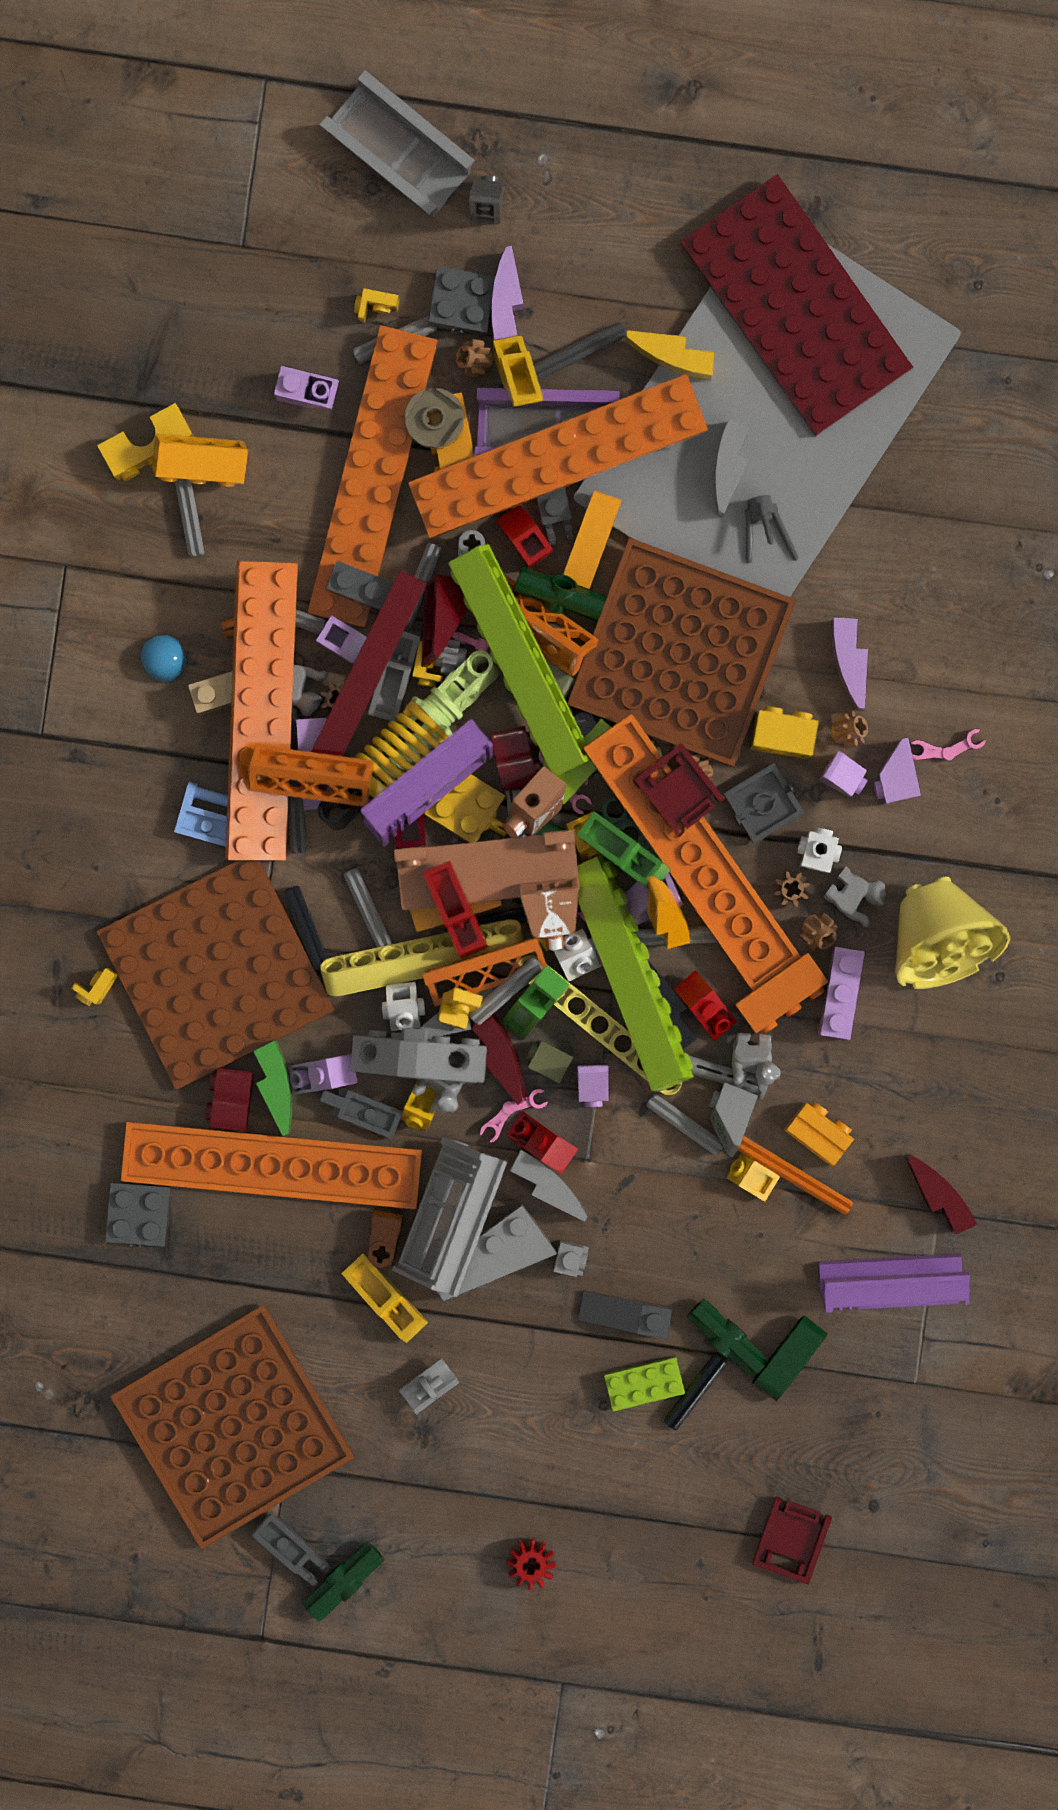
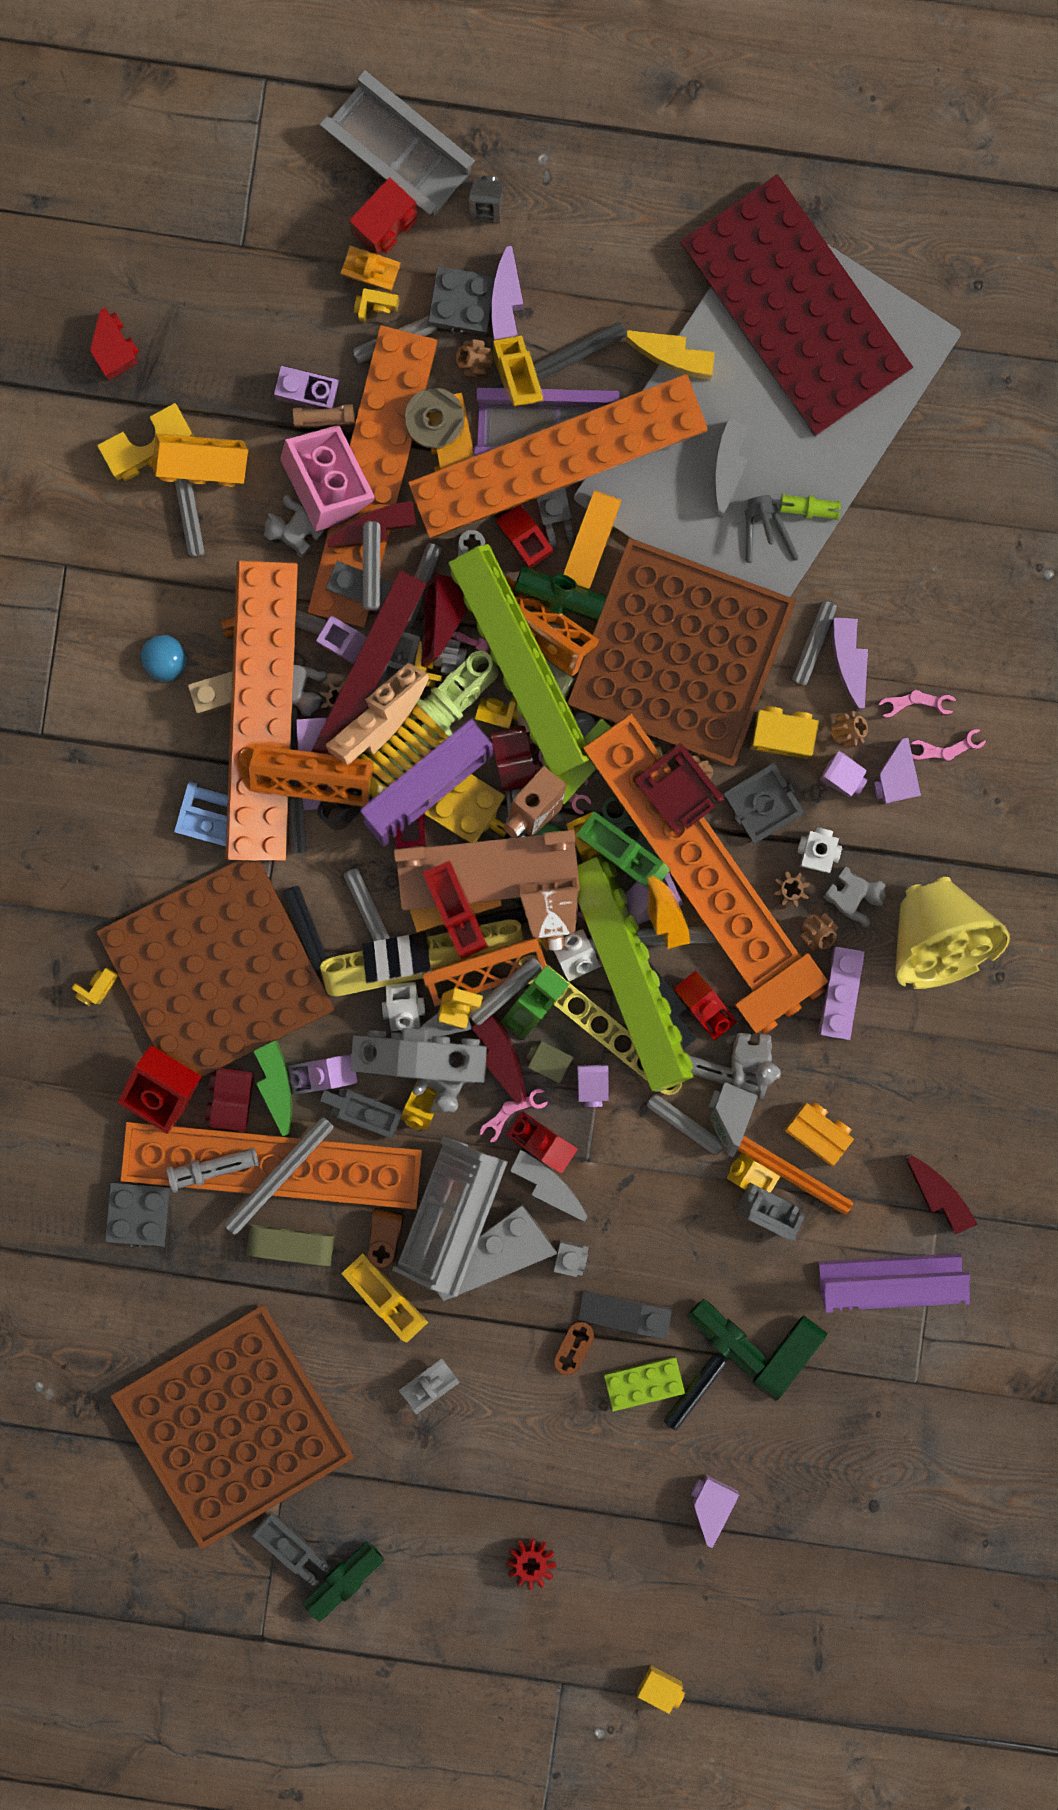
dark red container [752,1496,832,1585] -> none
none -> red slope [90,307,139,381]
none -> red brick [117,1045,202,1134]
none -> light grey pin [166,1147,259,1193]
none -> light grey axle [225,1117,334,1235]
none -> olive beam [245,1225,335,1266]
none -> light grey animal [264,495,327,558]
none -> bright pink slope [280,425,375,531]
none -> medium nougat plate [293,404,356,429]
none -> light nougat slope [326,663,429,765]
none -> dark red slope [327,501,417,548]
none -> light orange hips [341,245,401,292]
none -> red brick [349,177,418,255]
none -> light grey axle [362,521,380,610]
none -> black sticker [362,932,431,984]
none -> yellow bracket [475,695,520,729]
none -> dark orange beam [554,1321,594,1376]
none -> yellow brick [637,1665,685,1714]
none -> lavender slope [691,1474,739,1548]
none -> dark grey hinge [735,1183,805,1242]
none -> lime pin [779,493,841,520]
none -> light grey axle [792,601,837,686]
none -> bright pink piece [878,690,956,718]

